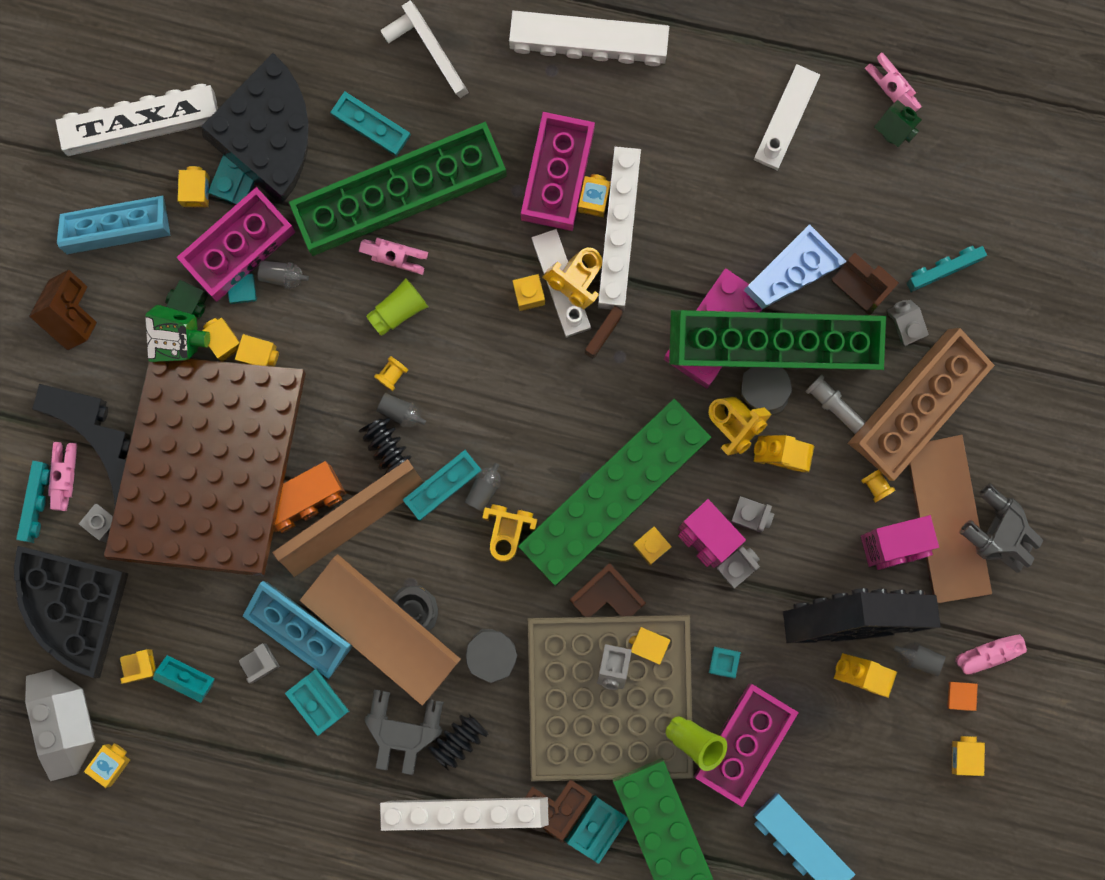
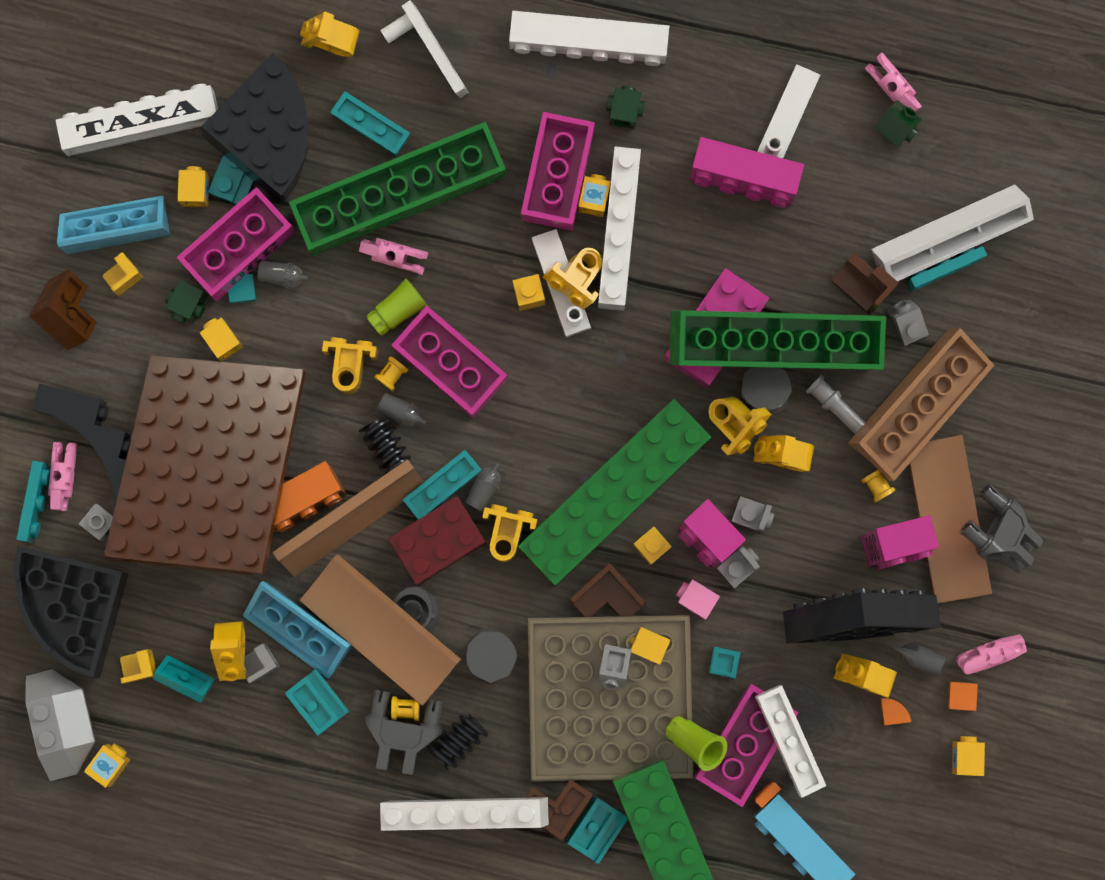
torso [145,305,210,362] -> none
yellow brick [235,334,279,367] -> none
reddish brown tile [585,306,623,359] -> none
light blue wing [744,224,847,309] -> none
none -> yellow panel [103,252,143,297]
none -> yellow pin [210,621,247,681]
none -> yellow pin [300,11,360,57]
none -> yellow pin [322,337,379,395]
none -> dark red brick [388,496,487,586]
none -> dark pink brick [391,306,508,419]
none -> yellow bush [391,696,420,721]
none -> dark green brick [606,86,645,129]
none -> bright pink brick [676,579,720,620]
none -> dark pink brick [689,137,804,208]
none -> orange tile [753,781,781,808]
none -> white piece [755,685,826,797]
none -> white brick [872,185,1034,281]
none -> orange tile [880,698,911,725]

